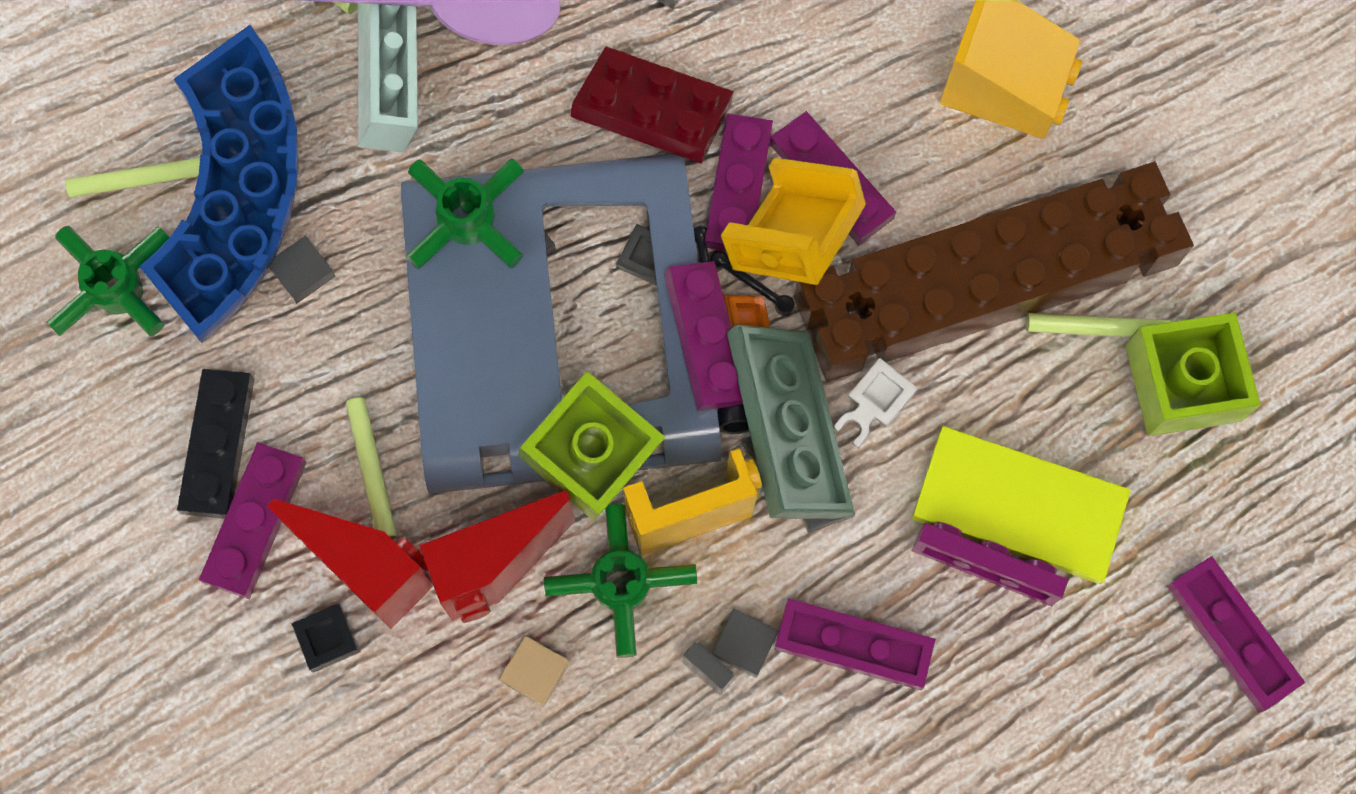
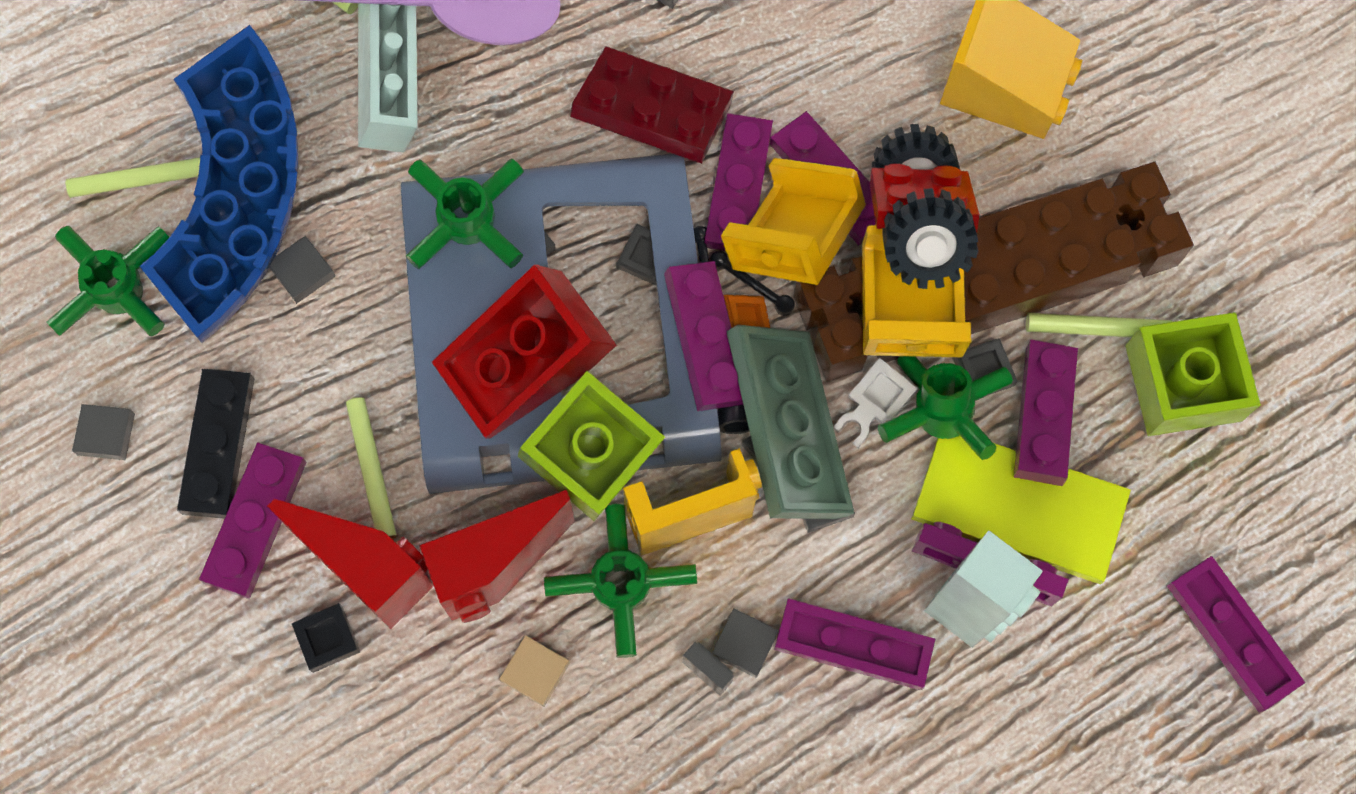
none -> dark grey tile [72,404,135,460]
none -> red slope [432,264,617,439]
none -> yellow panel [862,224,971,357]
none -> plate [870,124,980,289]
none -> green bar [877,356,1013,460]
none -> light aqua brick [924,530,1043,648]
none -> dark grey tile [953,338,1018,395]
none -> magenta plate [1014,339,1078,486]

